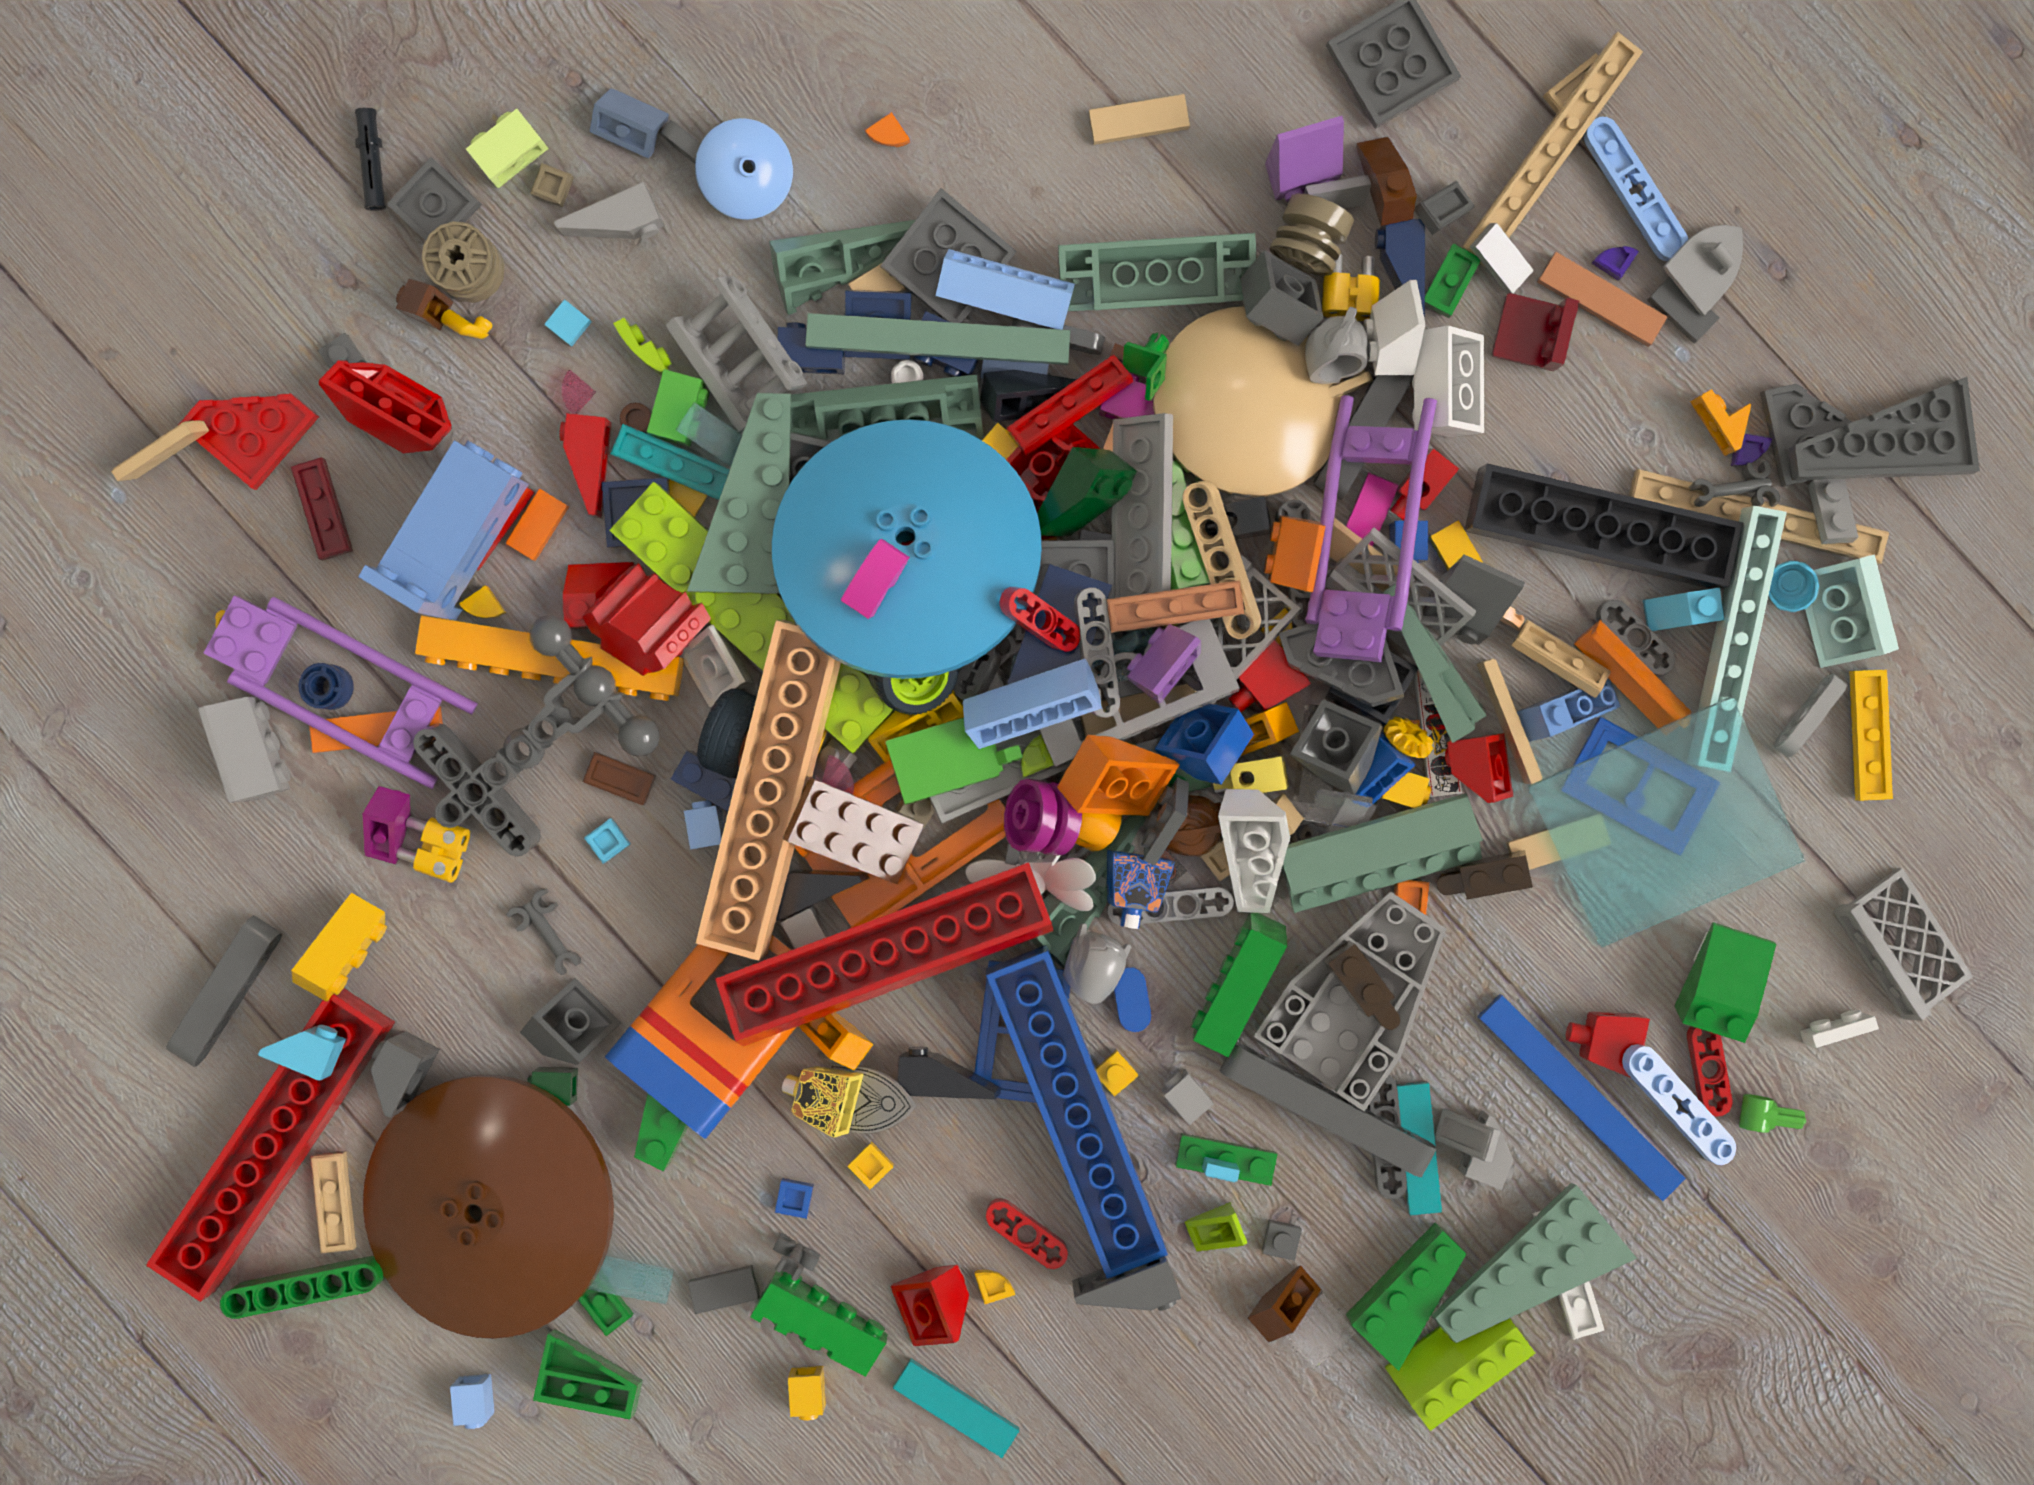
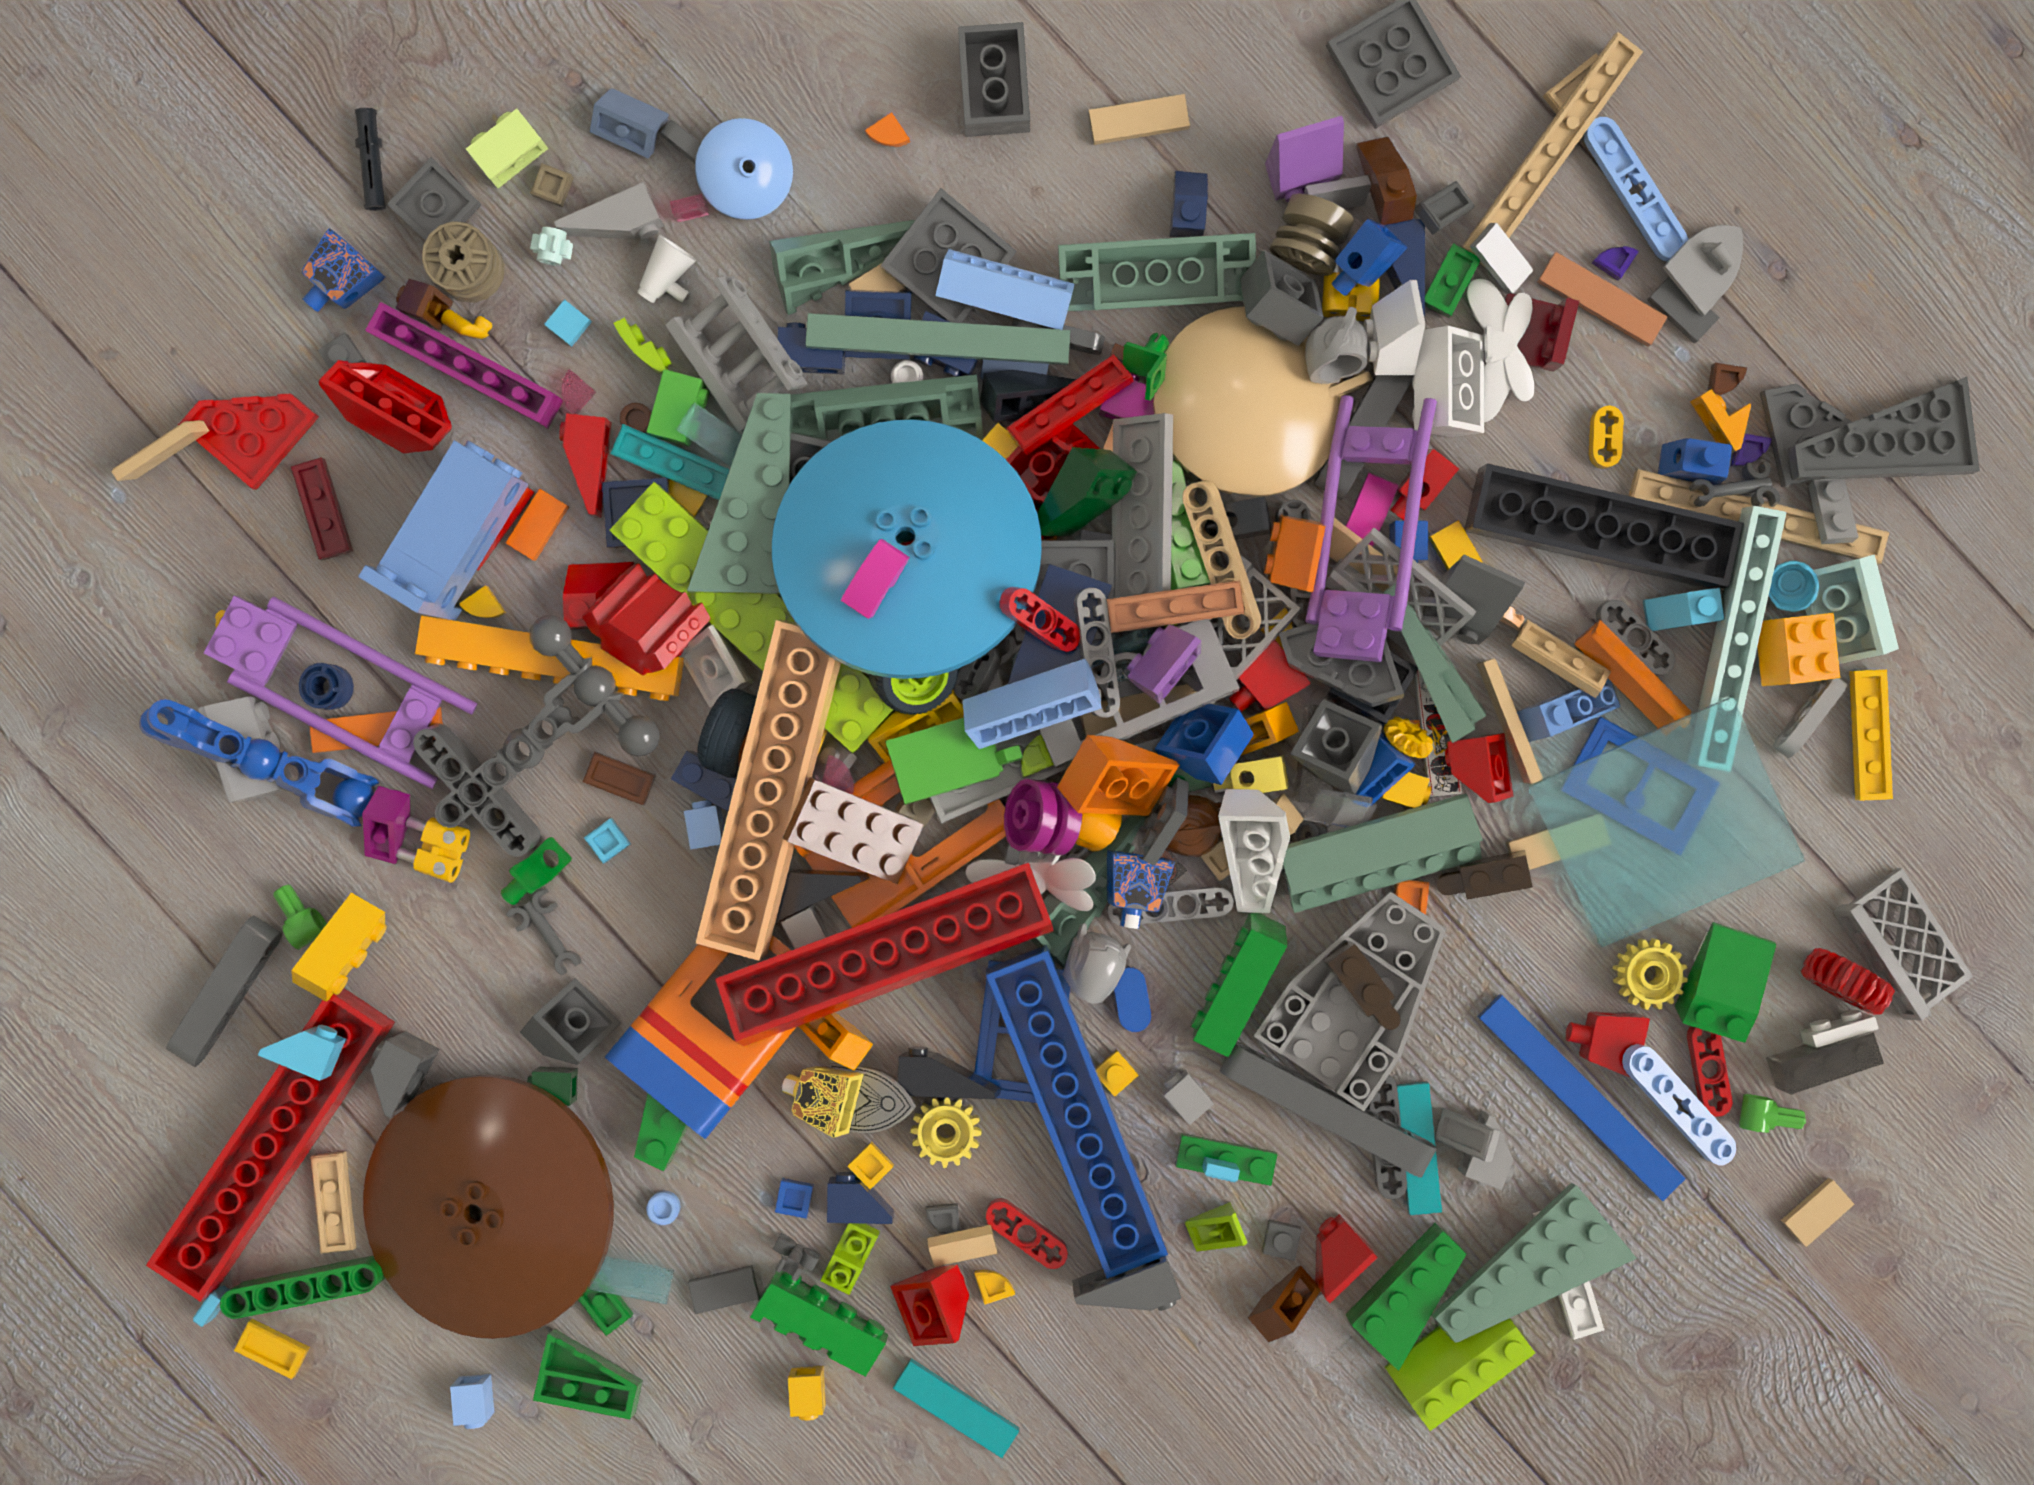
none -> blue piece [139,699,379,827]
none -> medium azure tile [193,1285,230,1327]
none -> yellow tile [234,1319,310,1379]
none -> bright green axle [274,884,327,950]
none -> torso [302,228,385,312]
none -> magenta brick [365,302,563,429]
none -> green bracket [501,837,572,905]
none -> light aqua gear [530,227,573,266]
none -> white piece [637,235,696,303]
none -> light blue tile [646,1190,681,1225]
none -> clear pink tile [670,194,709,222]
none -> lime slope [820,1223,880,1295]
none -> dark blue slope [827,1172,894,1224]
none -> light yellow gear [910,1097,982,1168]
none -> dark grey tile [925,1203,961,1234]
none -> tan tile [927,1225,998,1267]
none -> dark grey brick [958,22,1030,137]
none -> dark blue slope [1169,171,1208,238]
none -> red slope [1315,1213,1378,1303]
none -> blue torso [1331,219,1408,296]
none -> white piece [1467,279,1534,422]
none -> yellow beam [1589,405,1624,469]
none -> light yellow gear [1613,938,1688,1010]
none -> blue torso [1658,438,1732,485]
none -> reddish brown tile [1708,363,1747,396]
none -> light orange brick [1757,613,1840,686]
none -> clear smoke brick [1766,1032,1884,1095]
none -> tan tile [1781,1178,1855,1247]
none -> red gear [1801,948,1895,1015]

